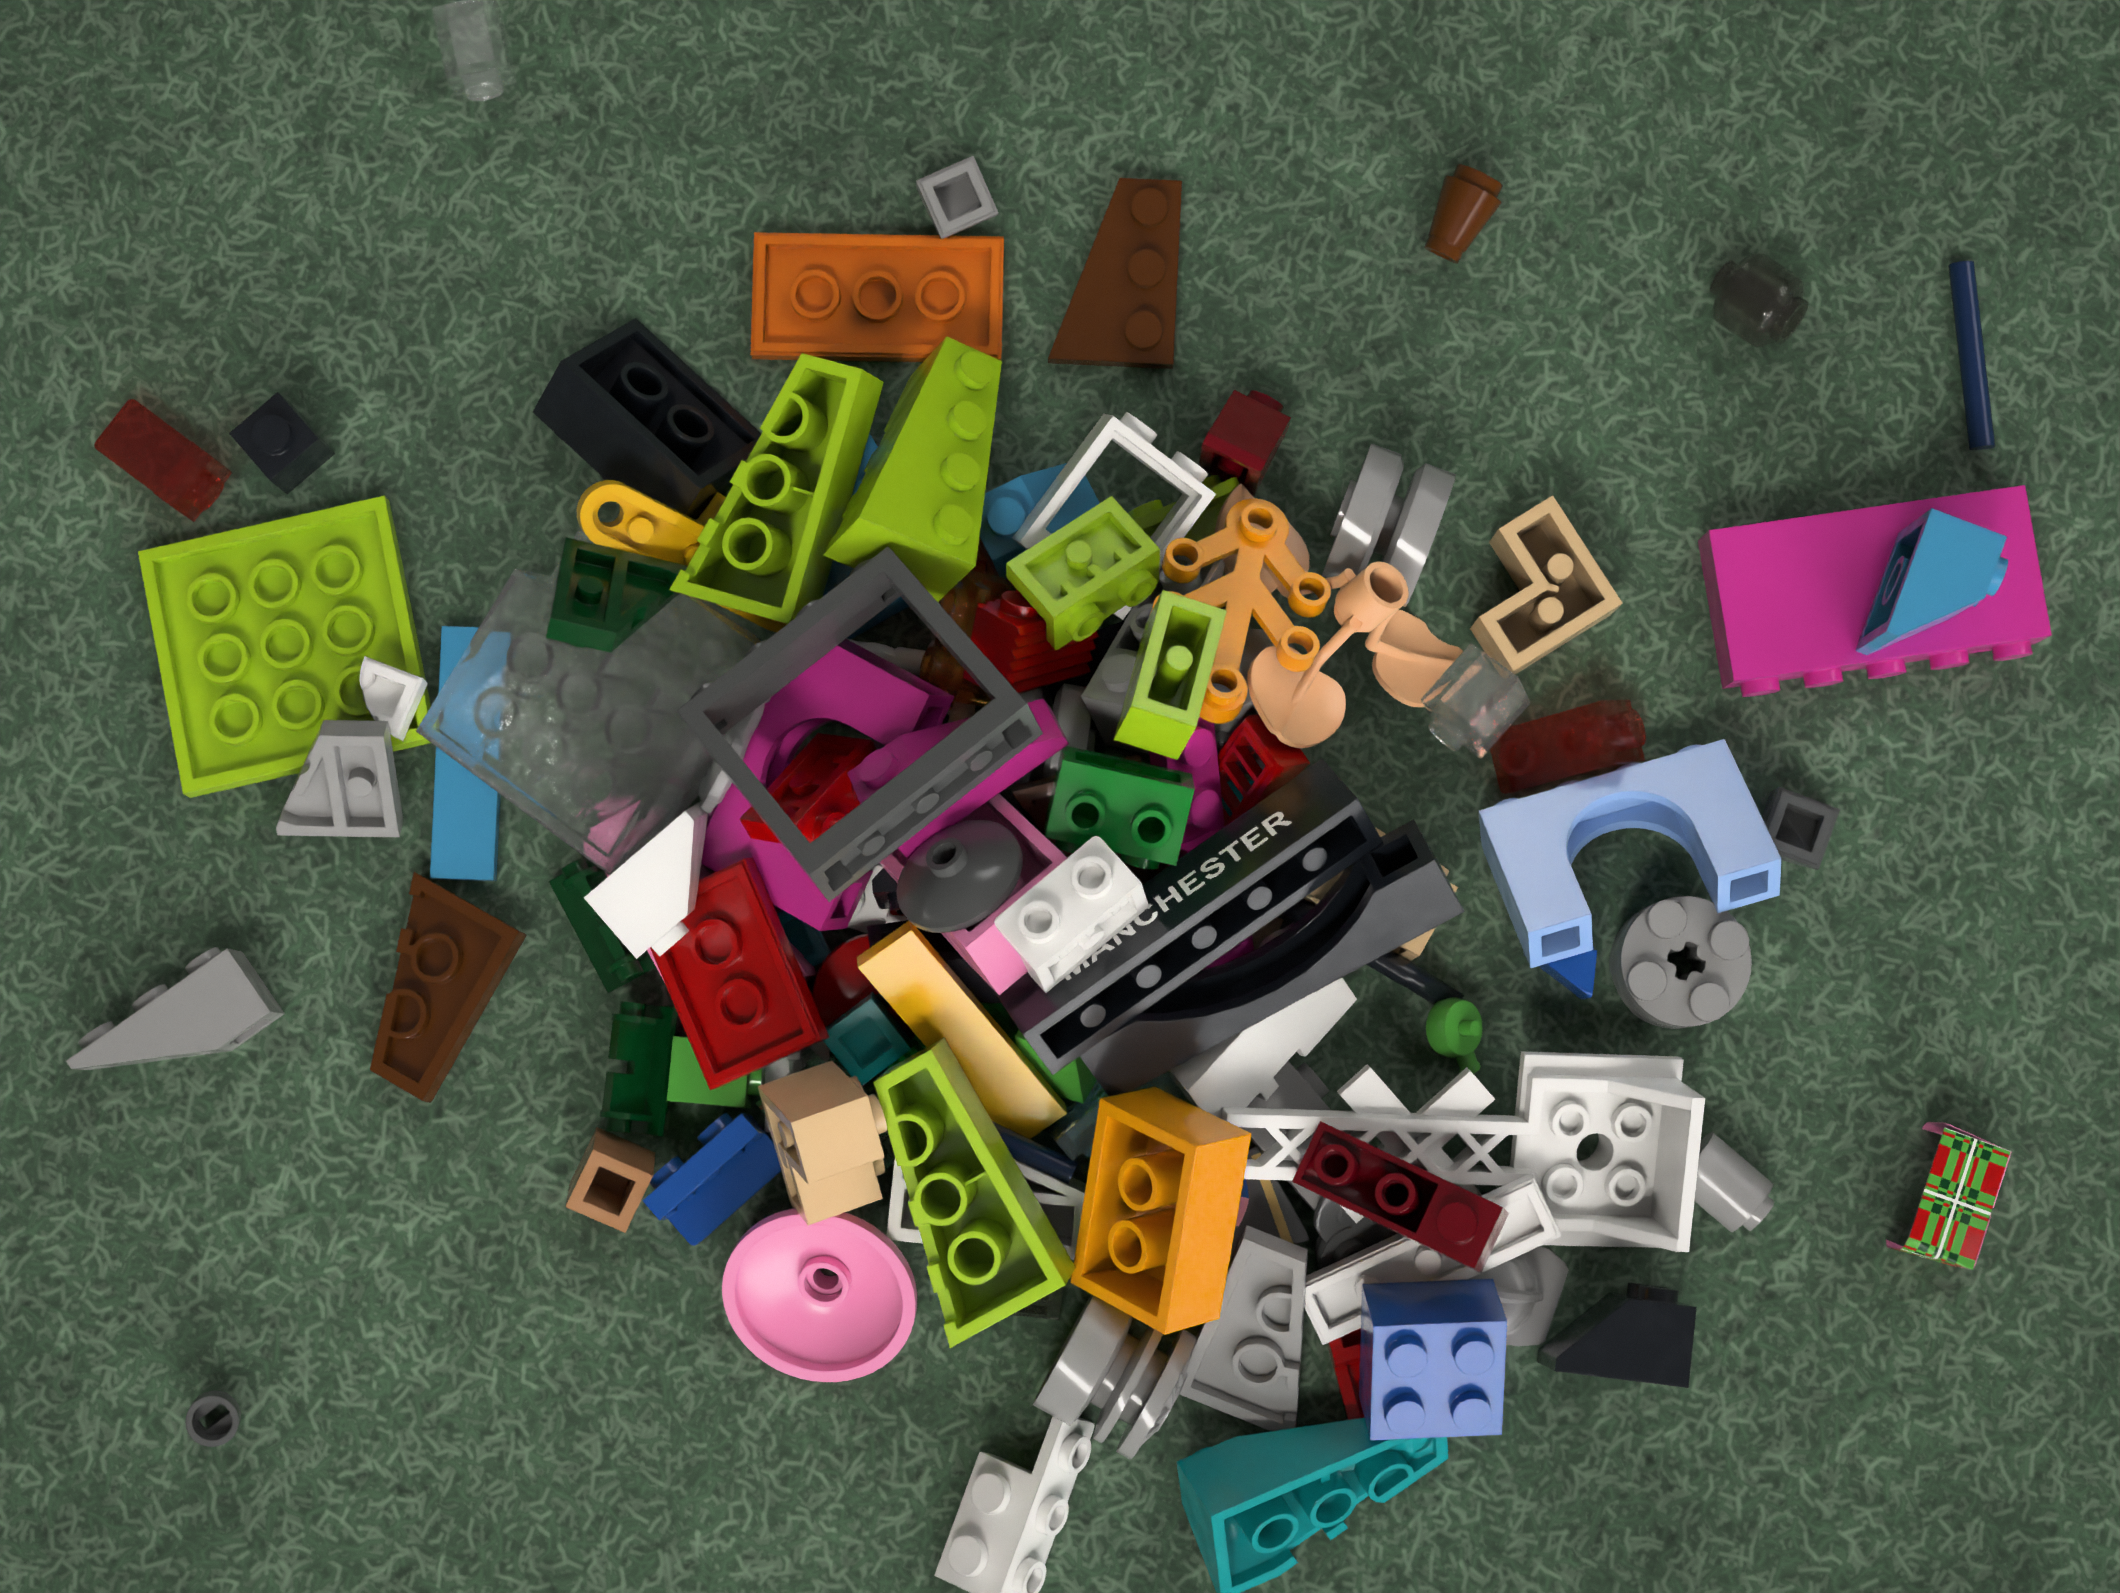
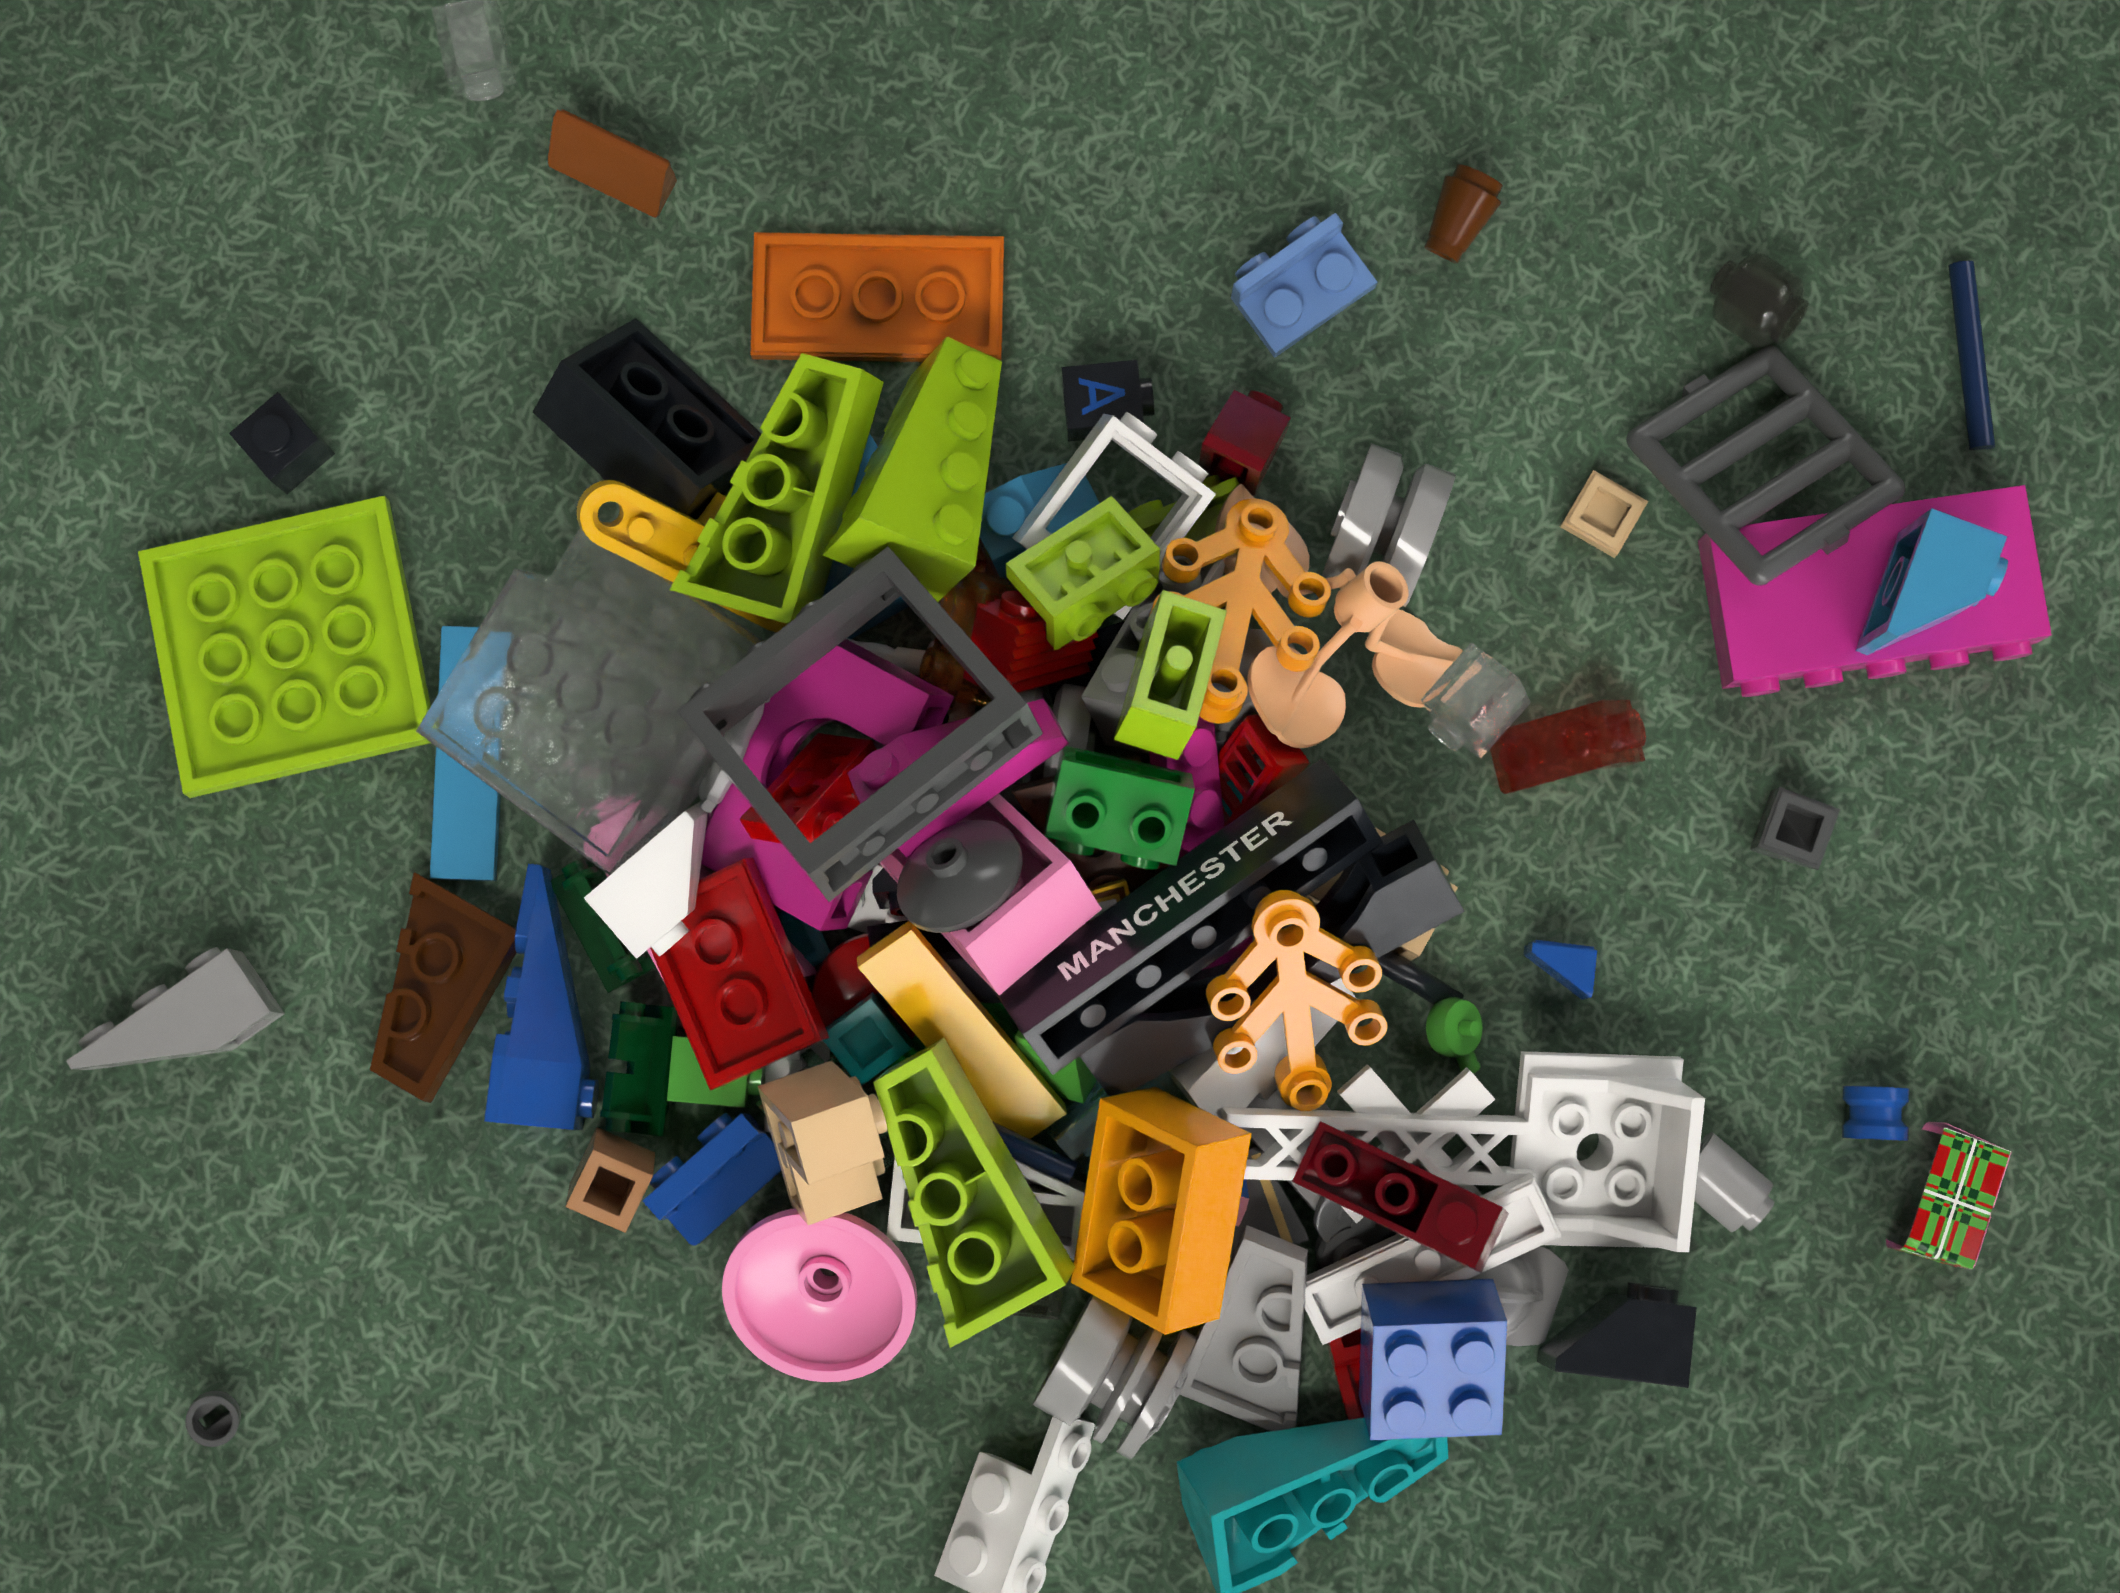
clear red bracket [94,399,233,522] -> none
light grey wing [276,720,403,837] -> none
white tile [359,656,428,741] -> none
dark green wing [546,537,687,653] -> none
light grey slope [916,156,999,240] -> none
white bracket [994,836,1149,993] -> none
reddish brown wing [1048,178,1182,369] -> none
tan brick [1470,495,1623,681] -> none
light blue arch [1479,739,1781,968] -> none
light grey brick [1609,896,1752,1029] -> none
none -> blue wedge [484,864,599,1130]
none -> dark orange slope [548,109,677,218]
none -> black brick [1062,360,1155,442]
none -> light orange plant [1206,890,1387,1111]
none -> medium blue bracket [1231,213,1378,358]
none -> tan tile [1560,470,1649,558]
none -> dark grey bar [1626,345,1905,586]
none -> blue wheel [1842,1086,1909,1141]

